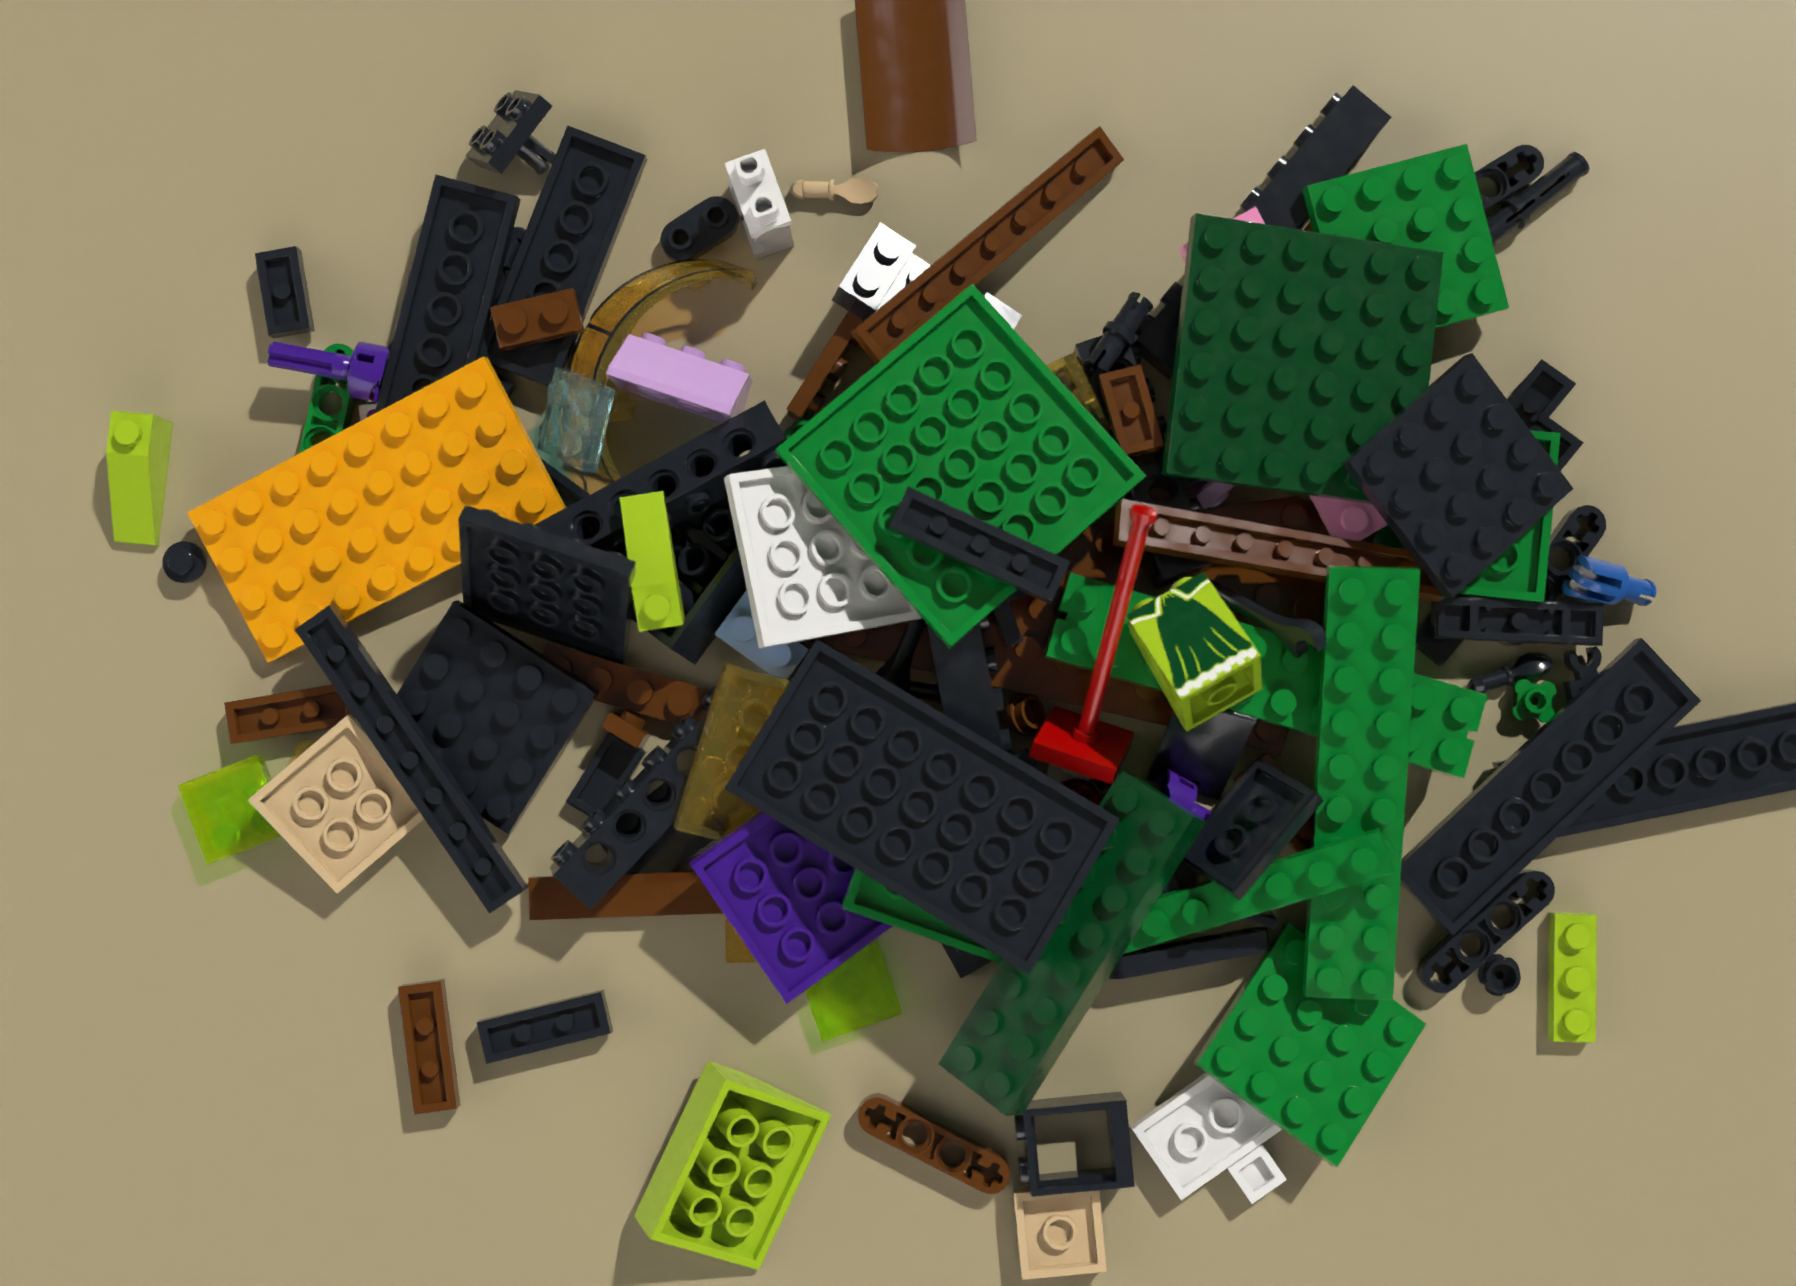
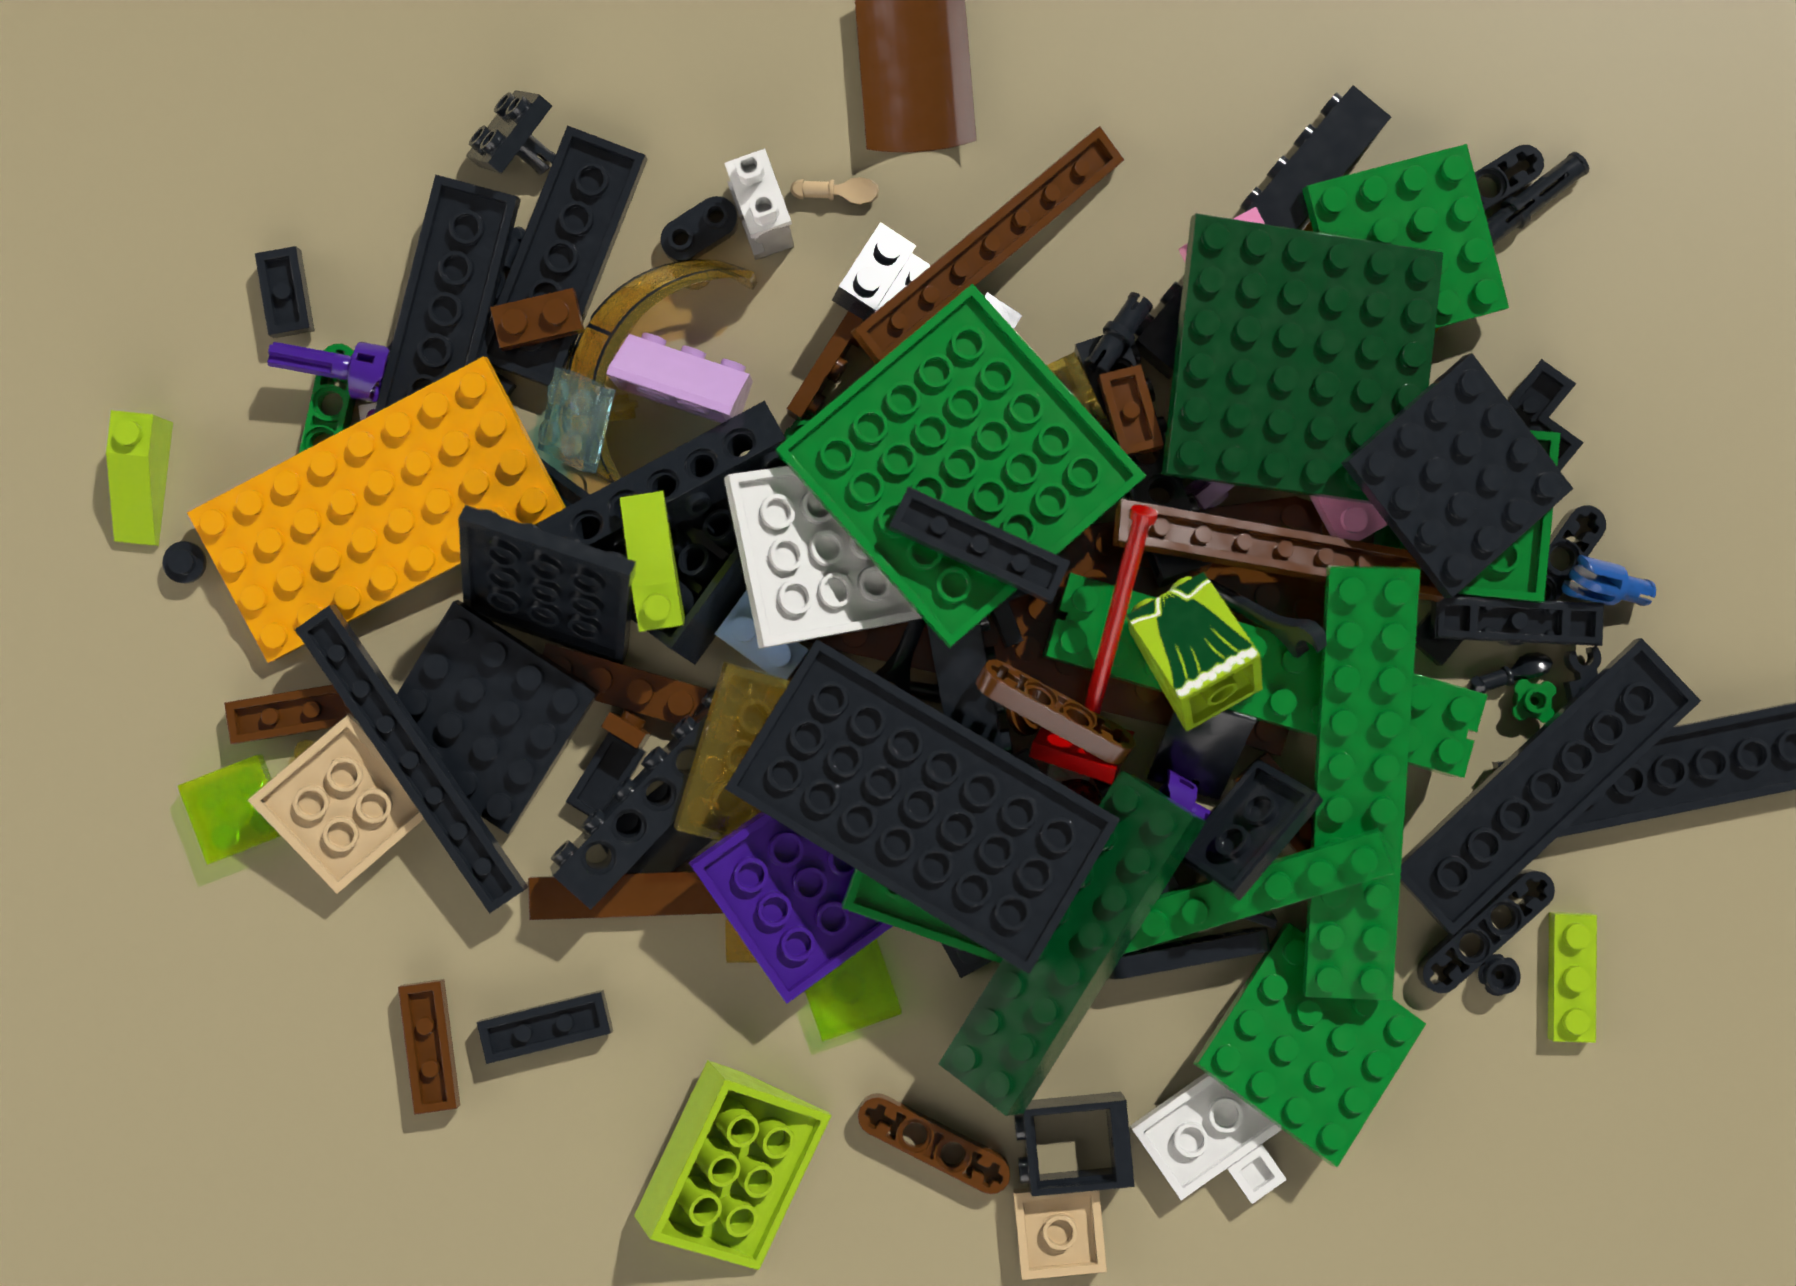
none -> reddish brown beam [976,659,1135,765]

